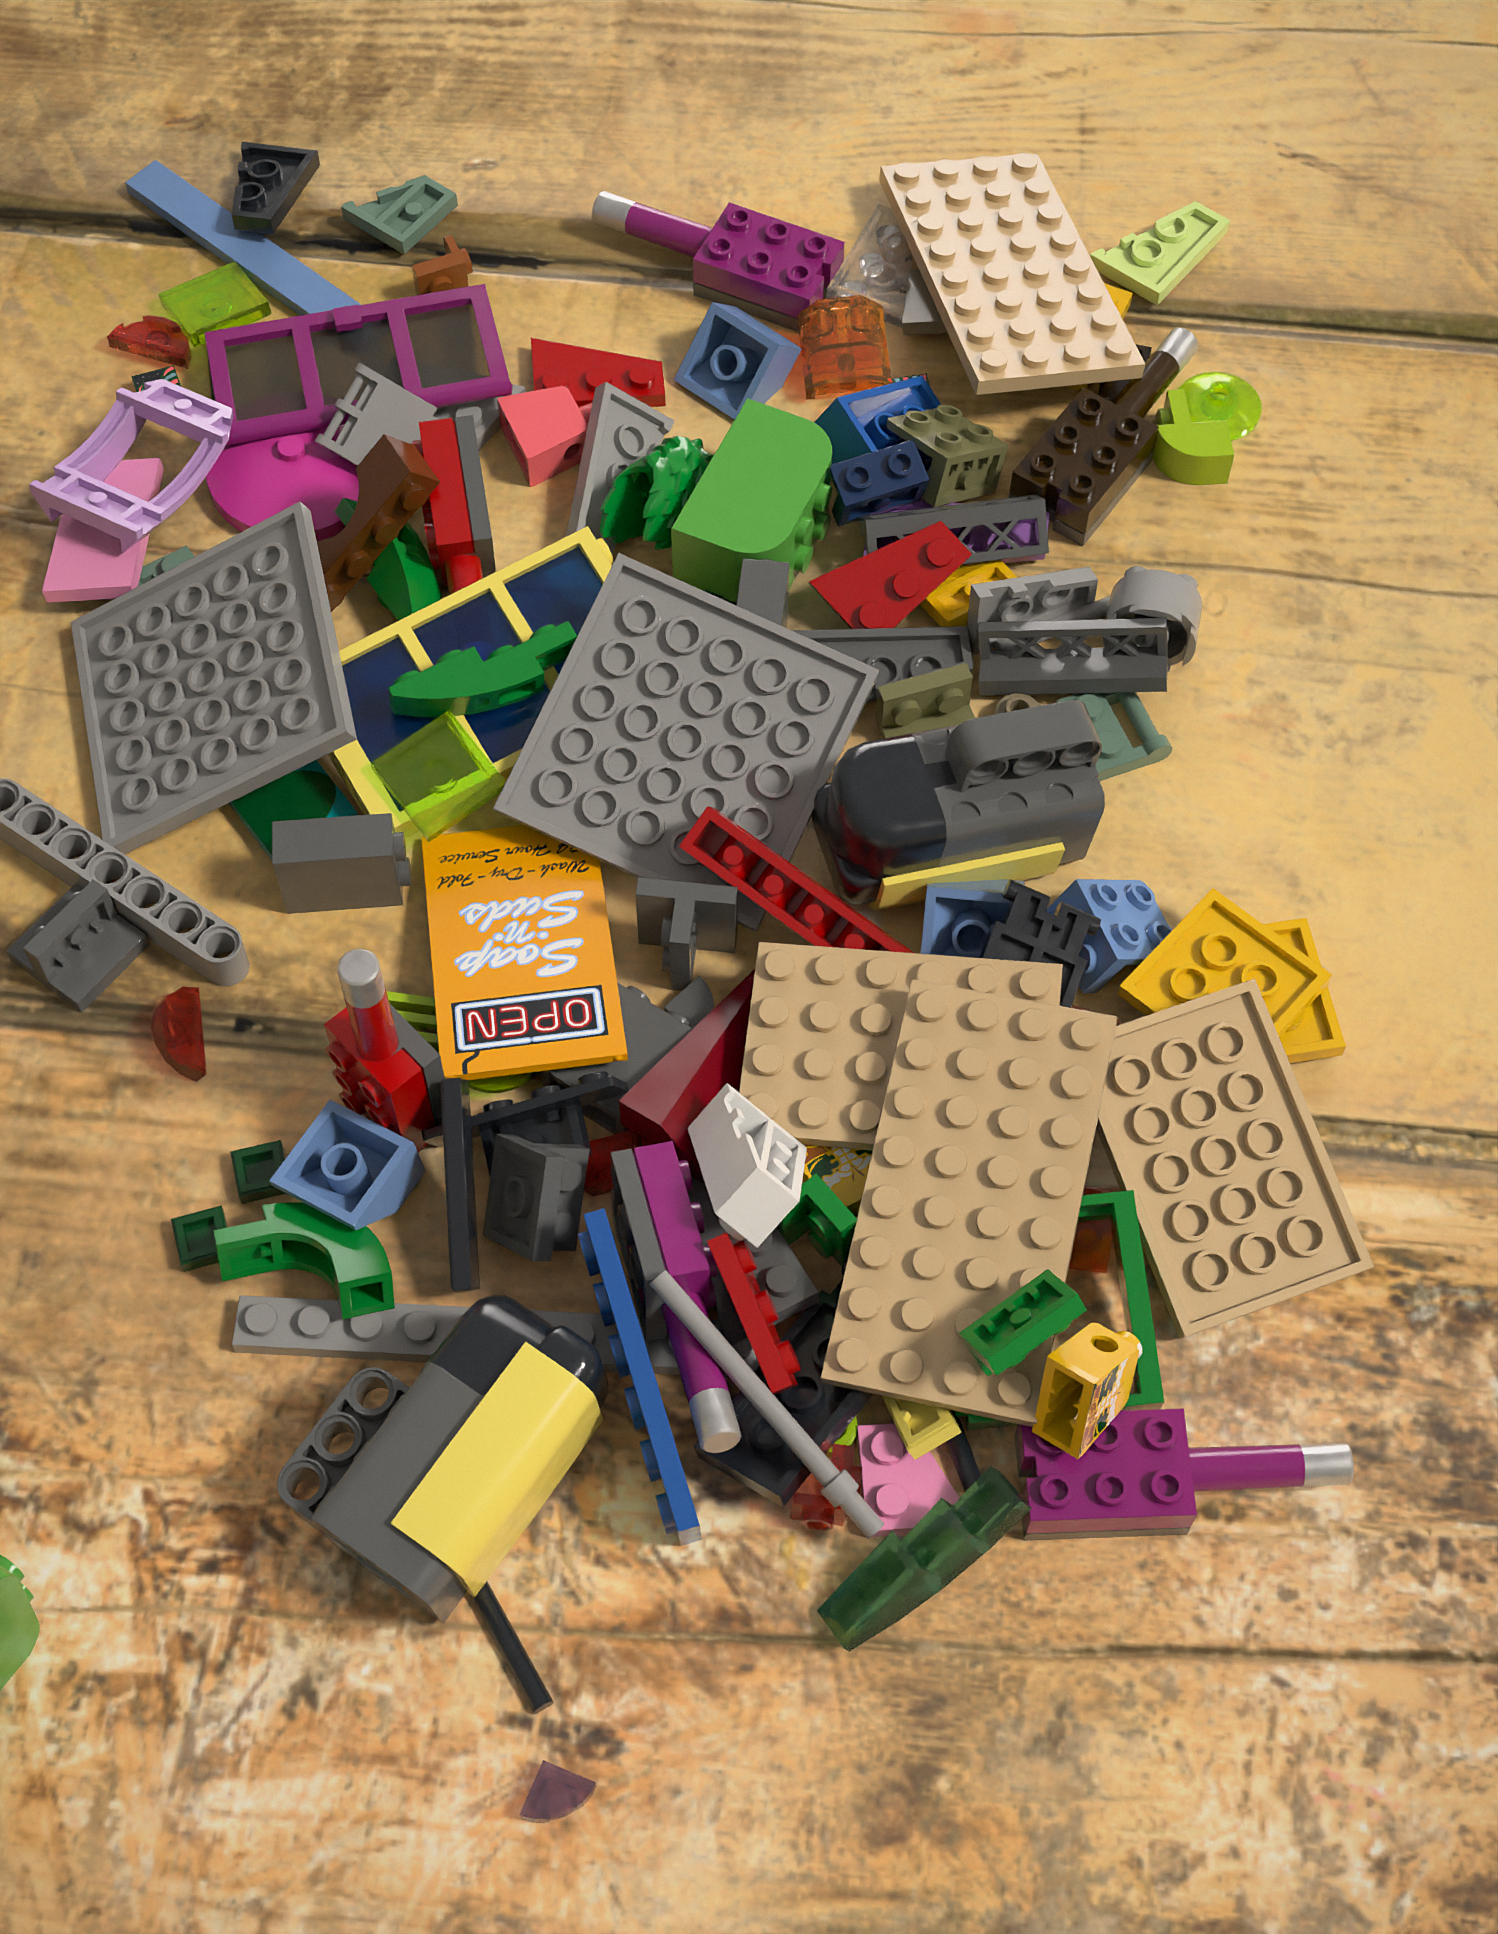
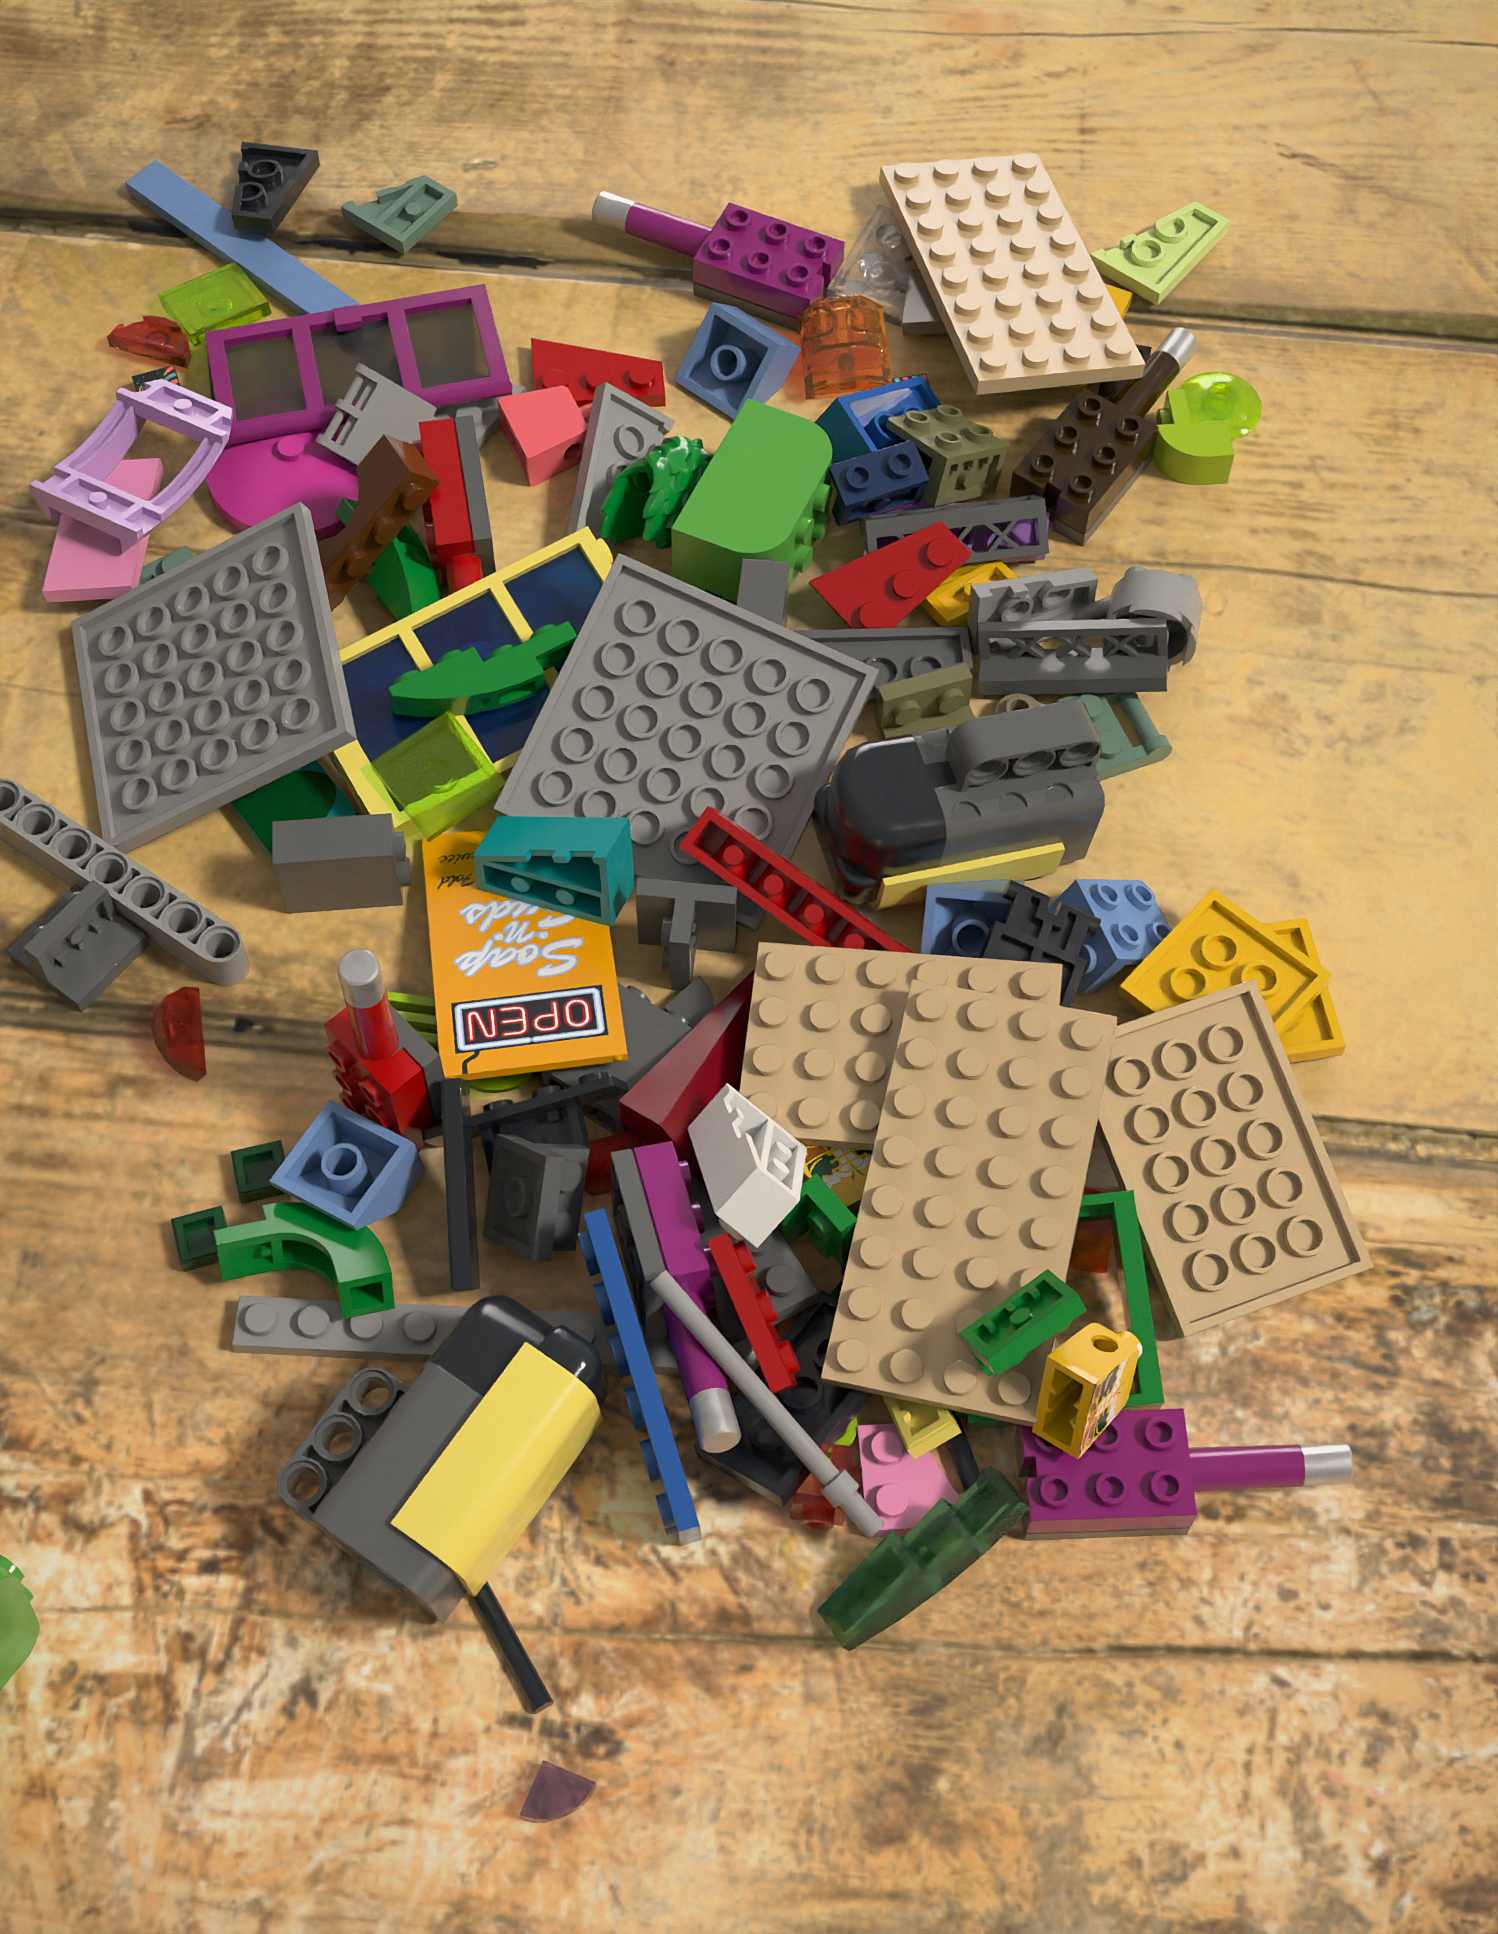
dark orange bracket [412,235,473,296] -> none
none -> teal wedge [473,816,635,927]

